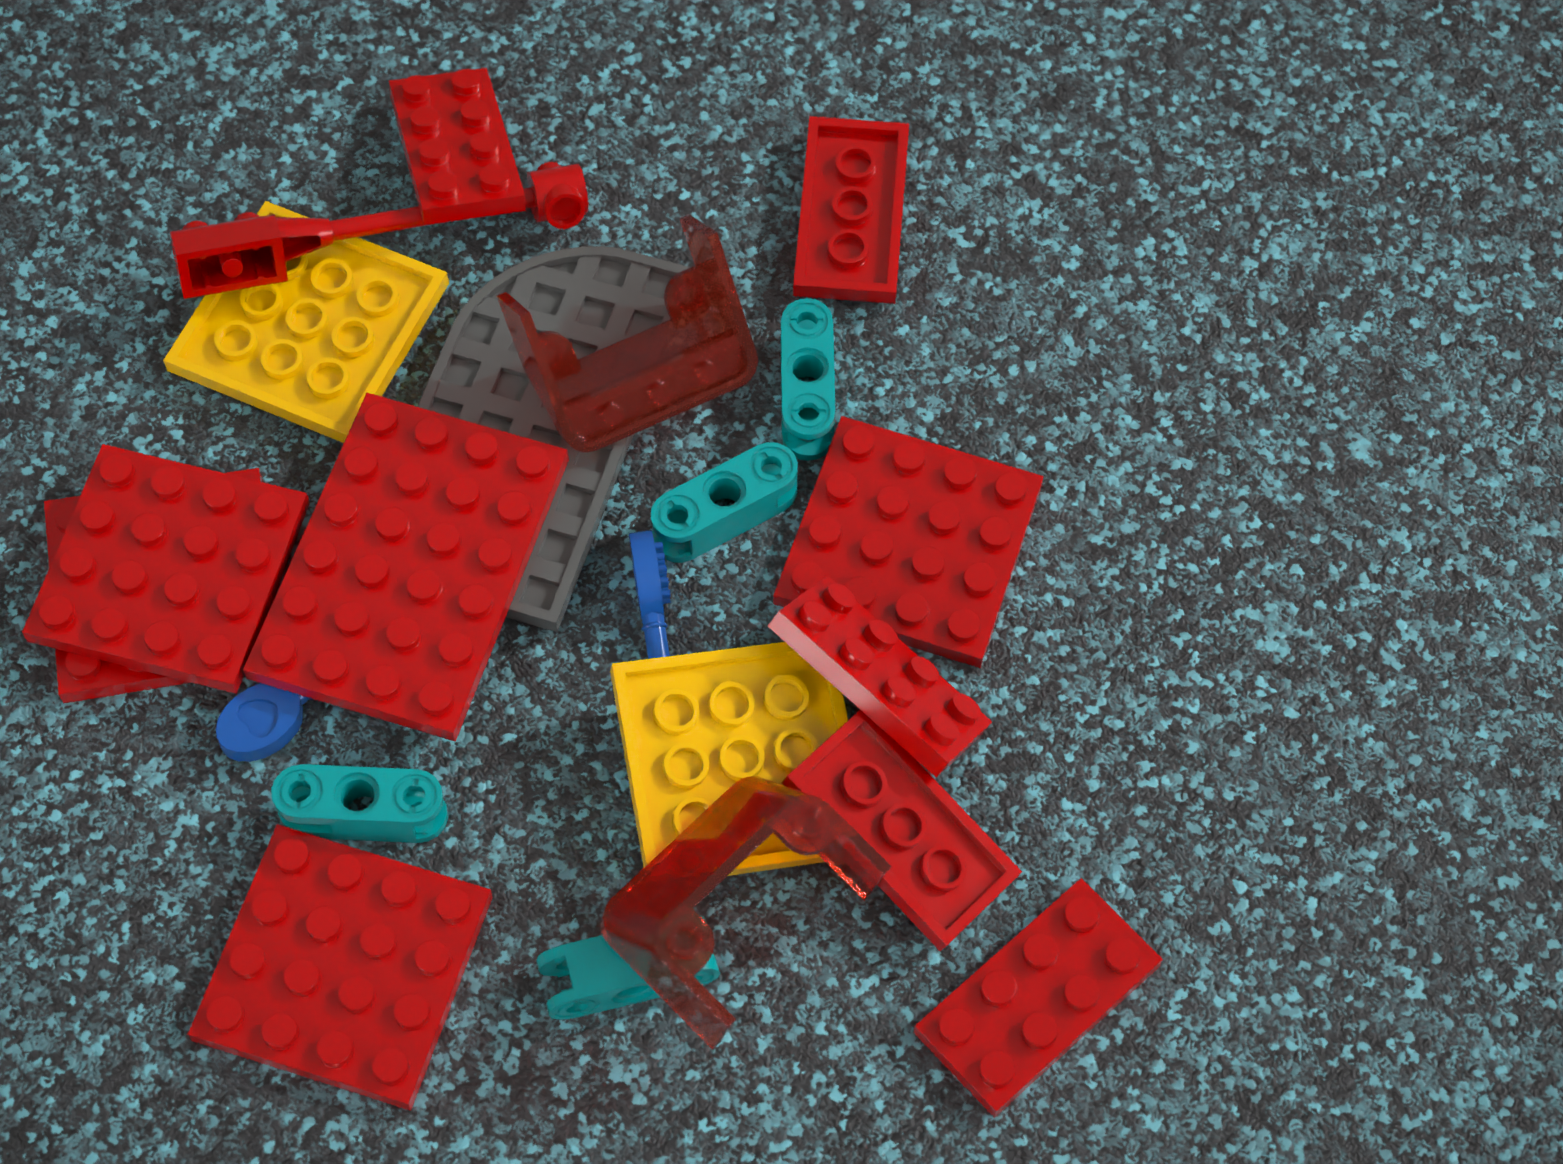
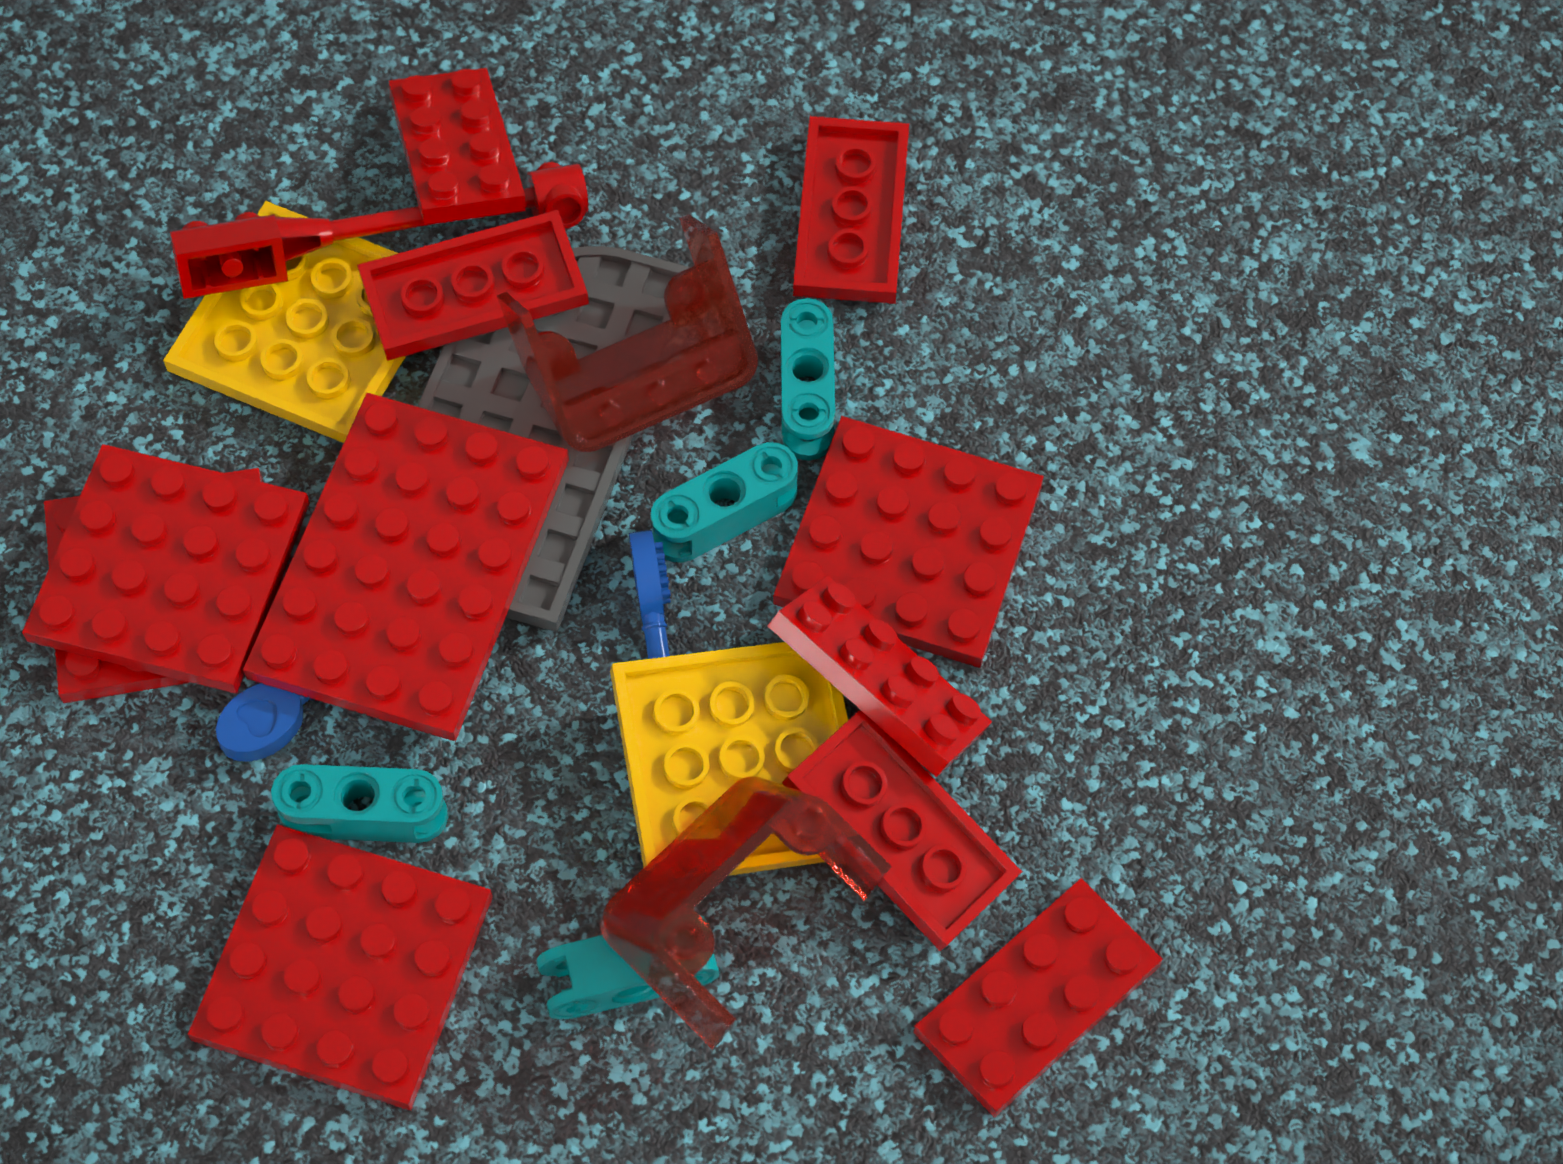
none -> red plate [357,210,589,361]

